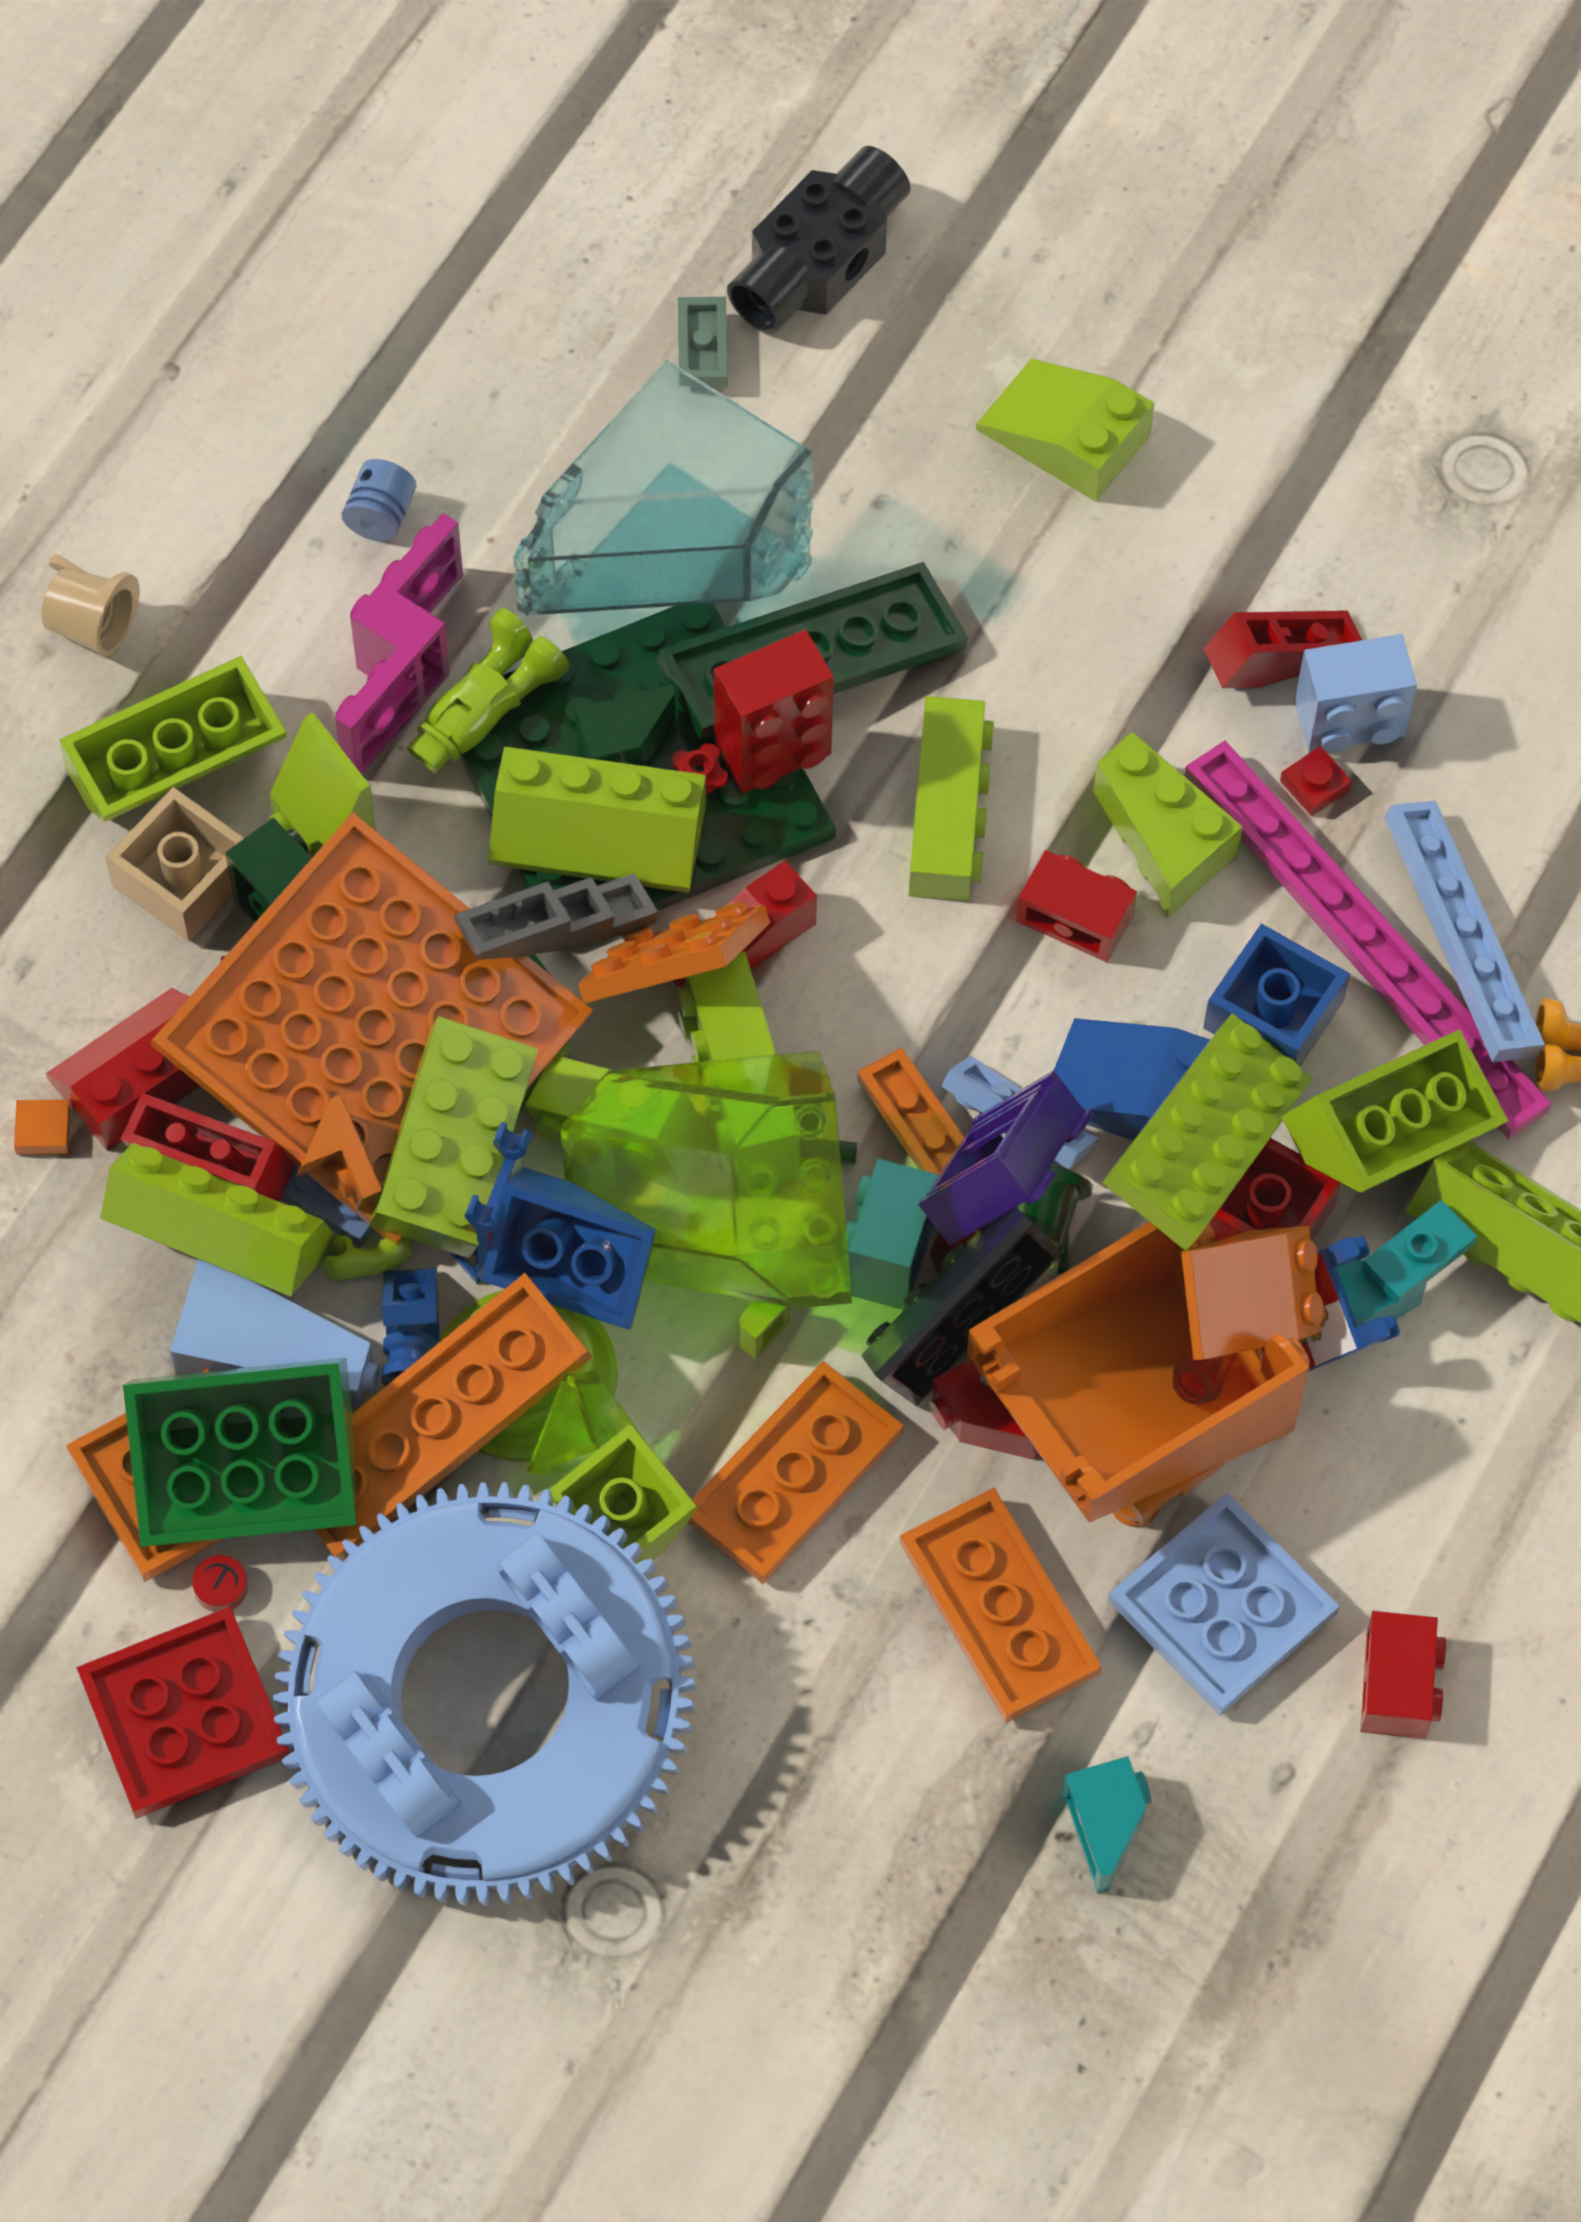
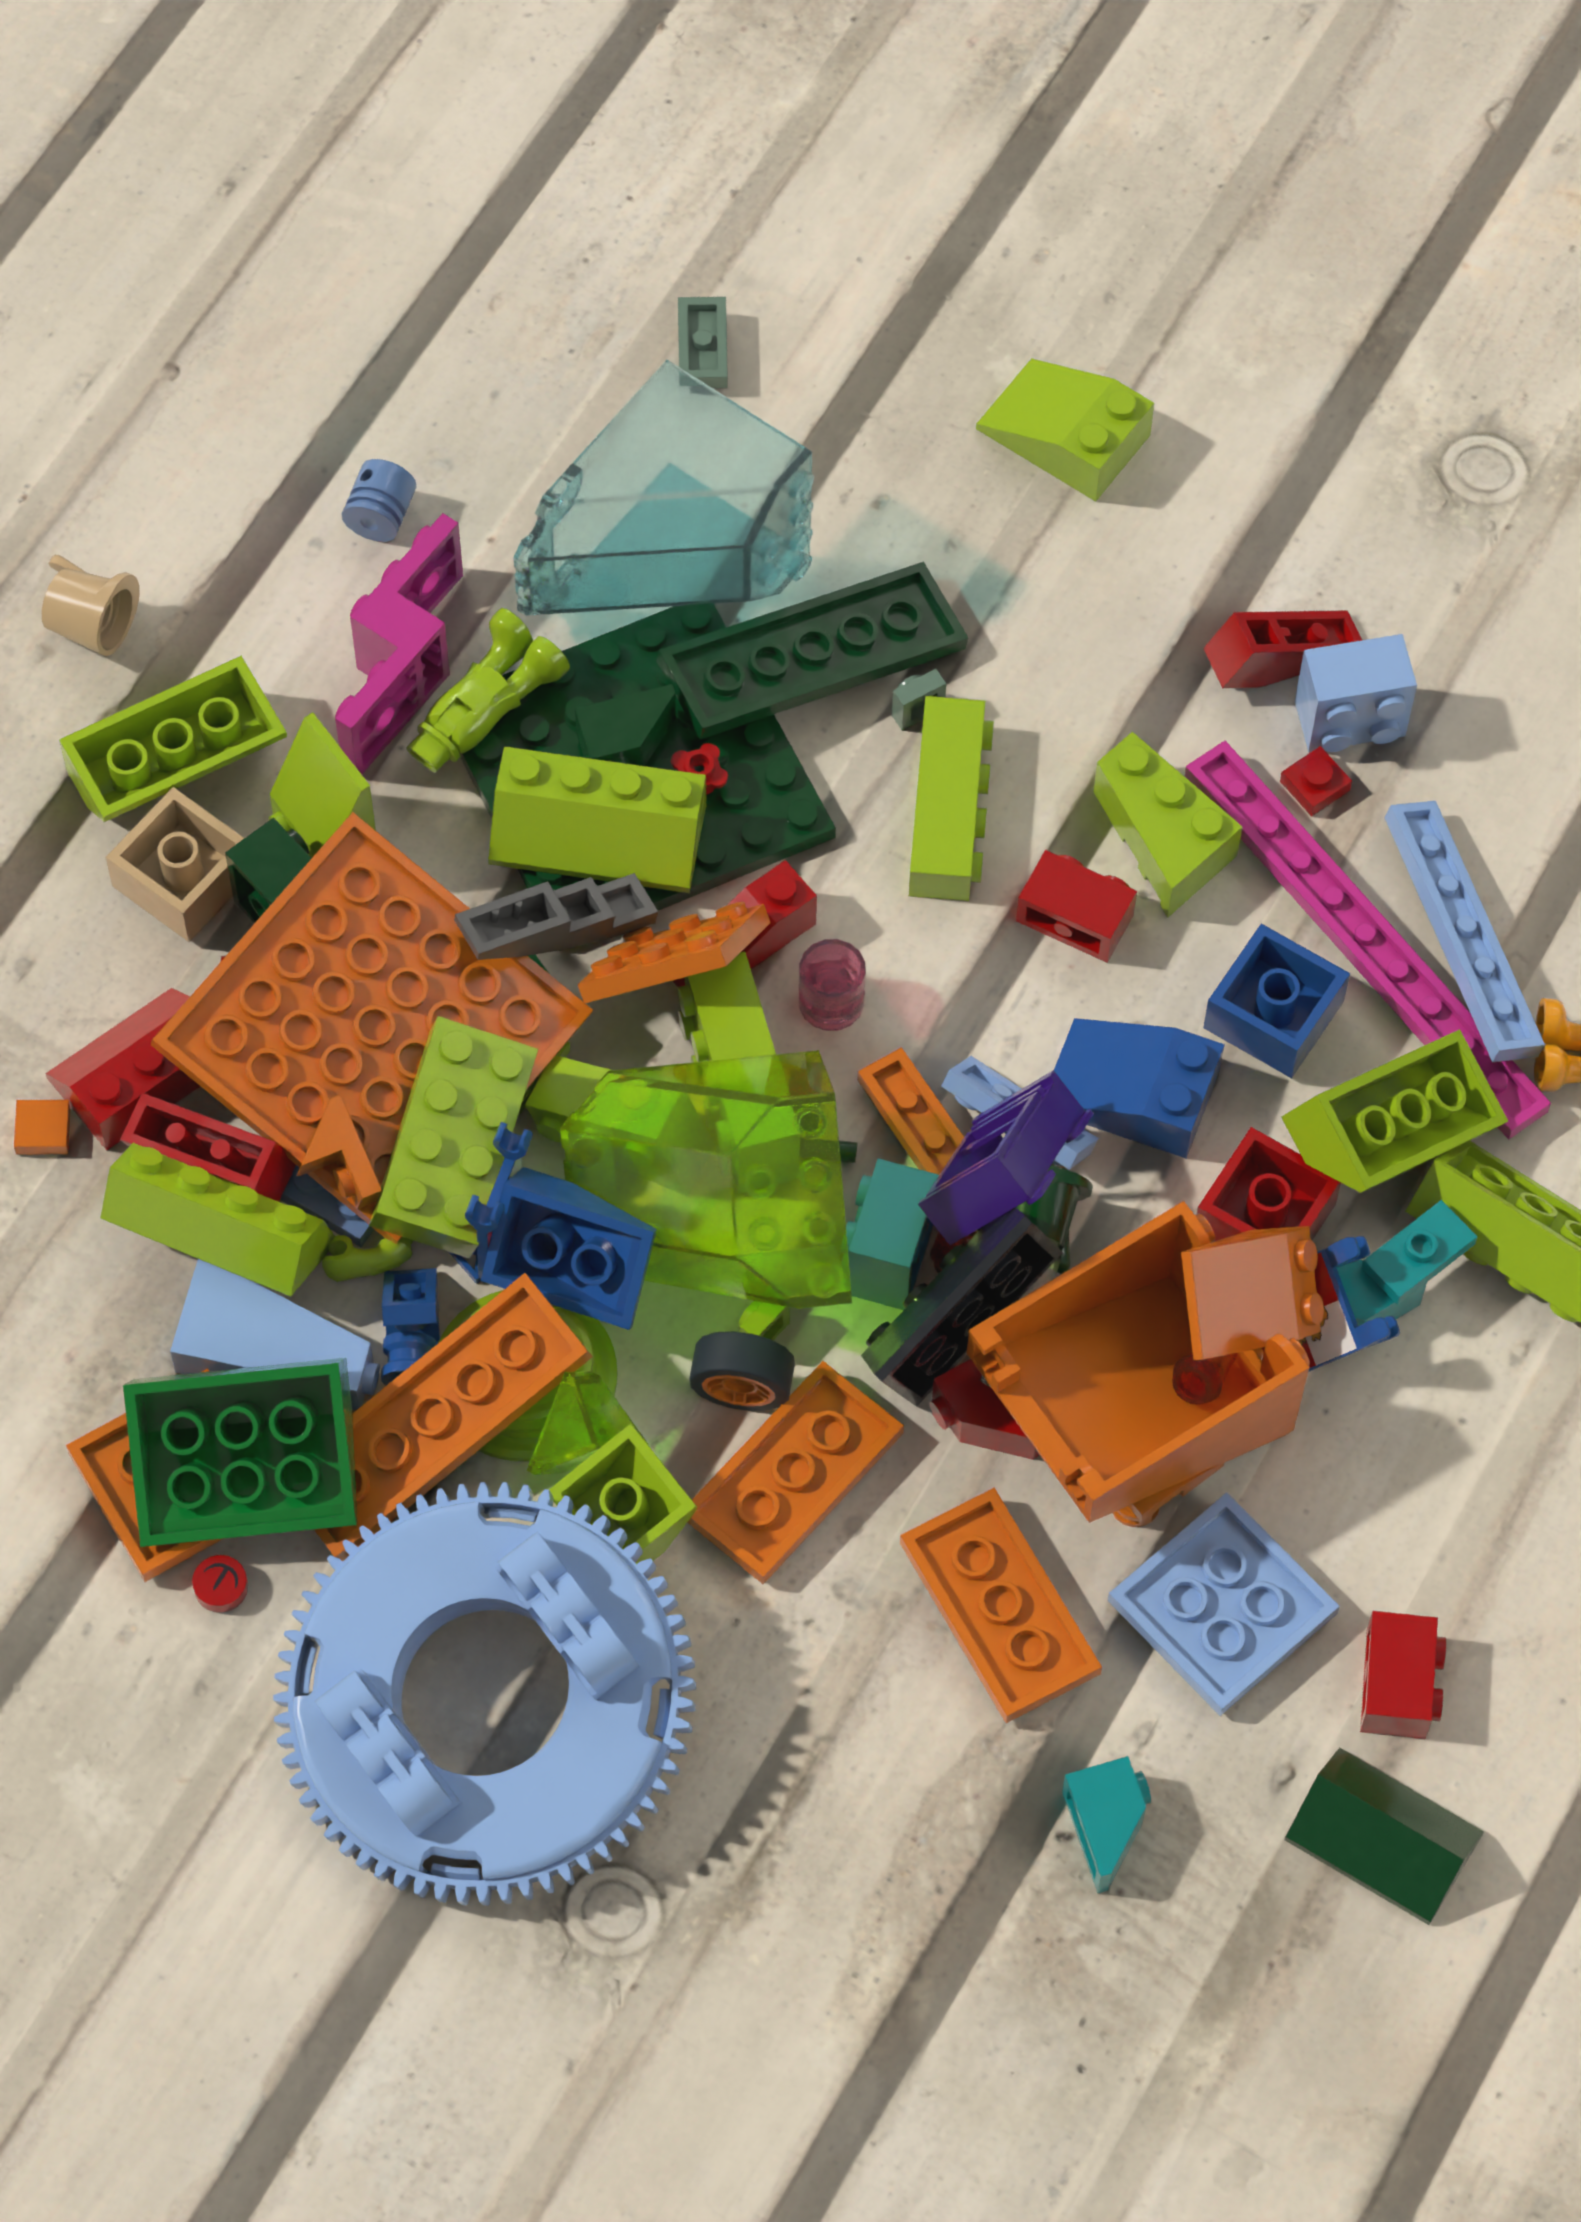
red plate [76,1606,290,1819] -> none
red brick [714,629,834,794] -> none
black brick [727,146,911,334] -> none
lime plate [1102,1013,1313,1251] -> none
none -> black wheel [689,1331,795,1411]
none -> clear pink wheel [798,939,866,1031]
none -> sand green plate [892,669,946,730]
none -> dark green slope [1284,1747,1484,1925]

